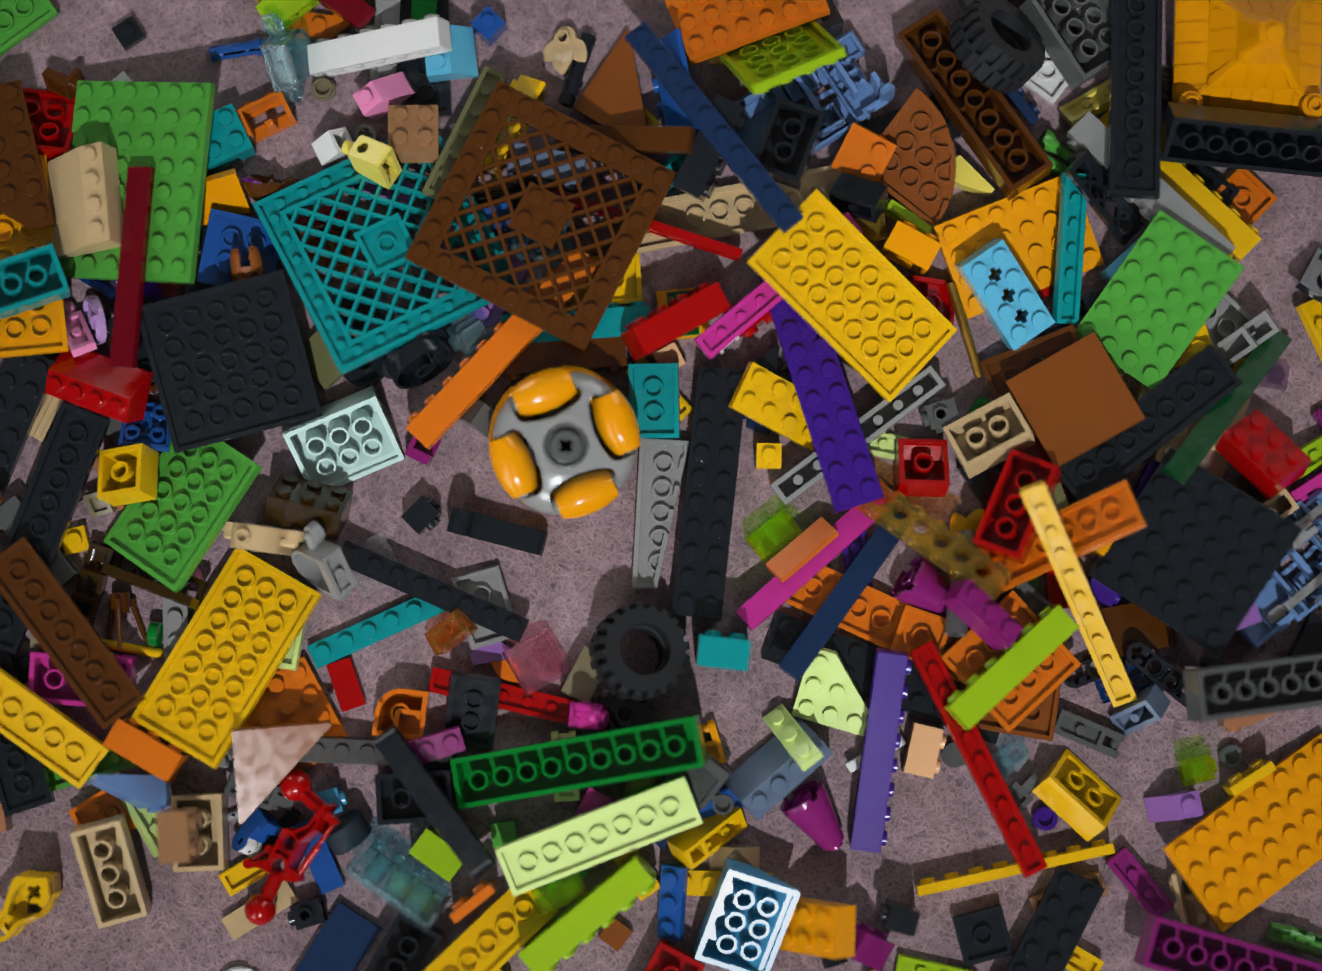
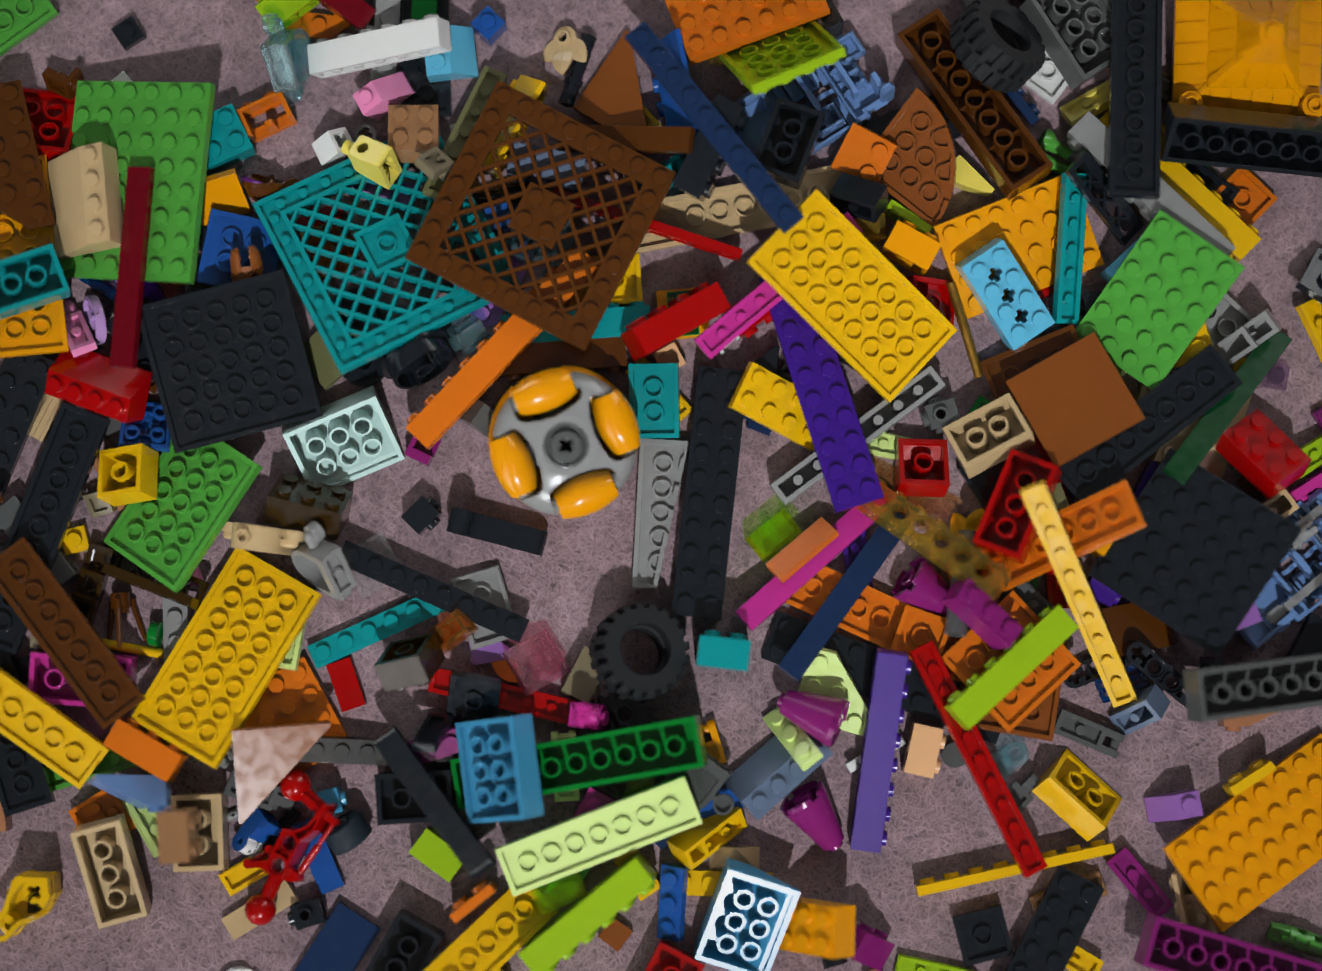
blue pin [209,34,286,62] -> none
dark tan plate [311,77,336,102] -> none
clear light blue slope [344,838,452,931] -> none
orange brick [372,688,430,739] -> none
bright green tile [490,820,518,849] -> none
yellow brick [755,443,782,470] -> none
black brick [877,898,921,937] -> none
dark purple tile [1032,805,1058,831] -> none
clear neon green brick [1175,753,1217,786] -> none
dark grey tile [1218,743,1245,769] -> none
none -> dark brown brick [374,632,445,692]
none -> black tile [411,713,453,753]
none -> dark tan bracket [414,146,454,180]
none -> dark azure slope [455,713,544,824]
none -> magenta cone [777,690,850,747]

